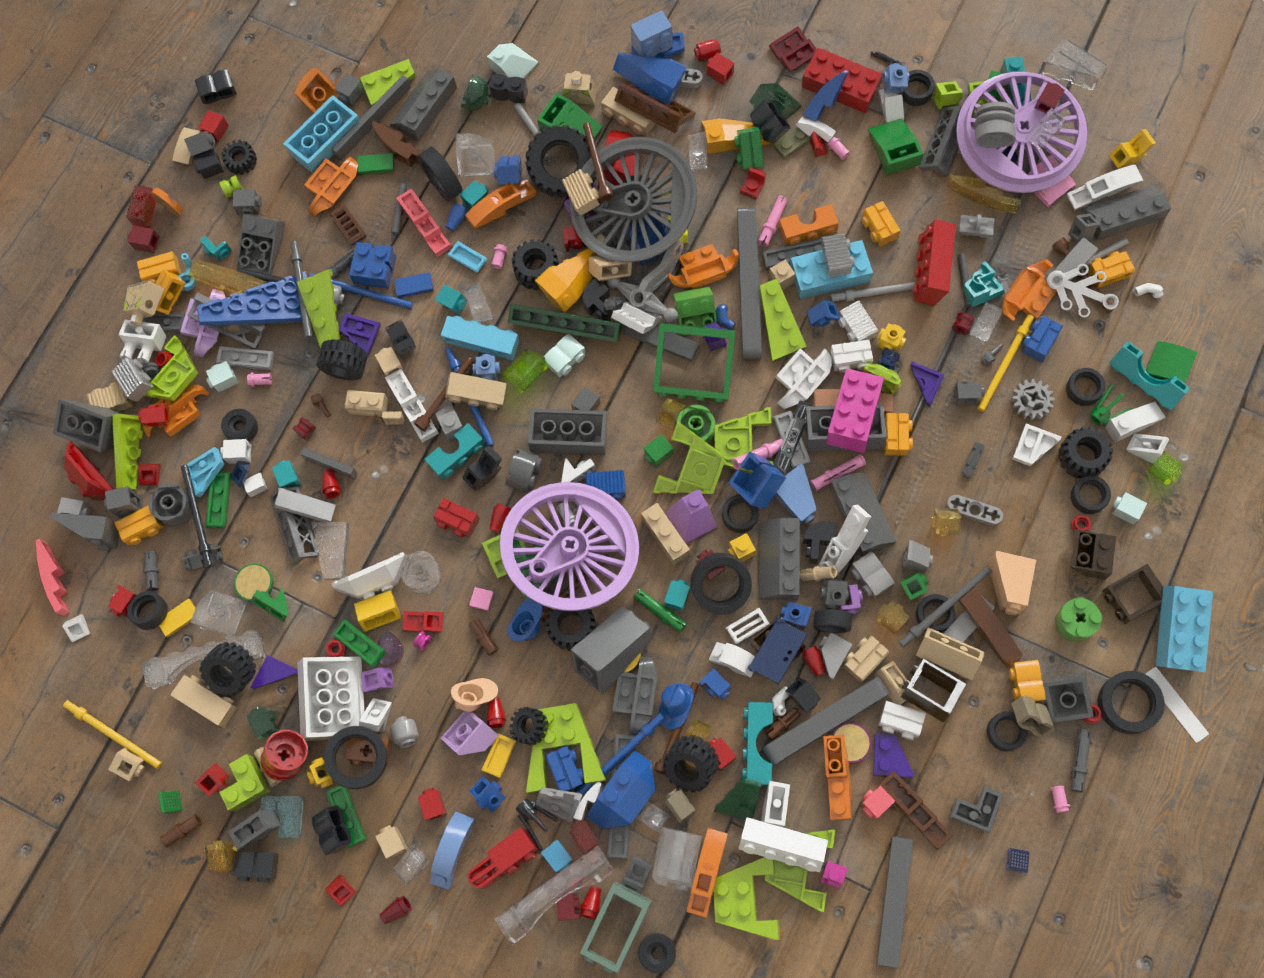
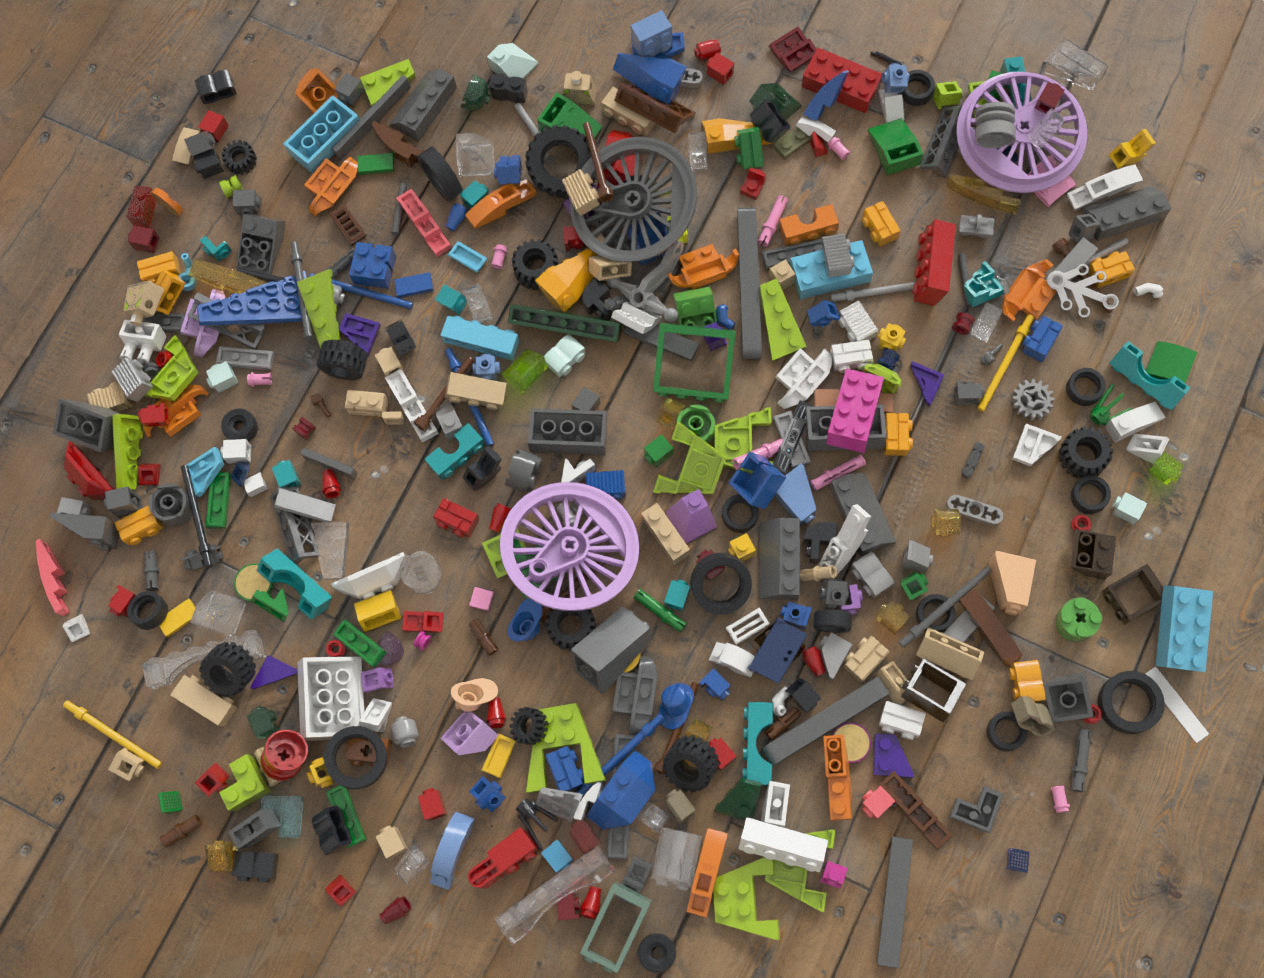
none -> teal arch [257,548,332,620]

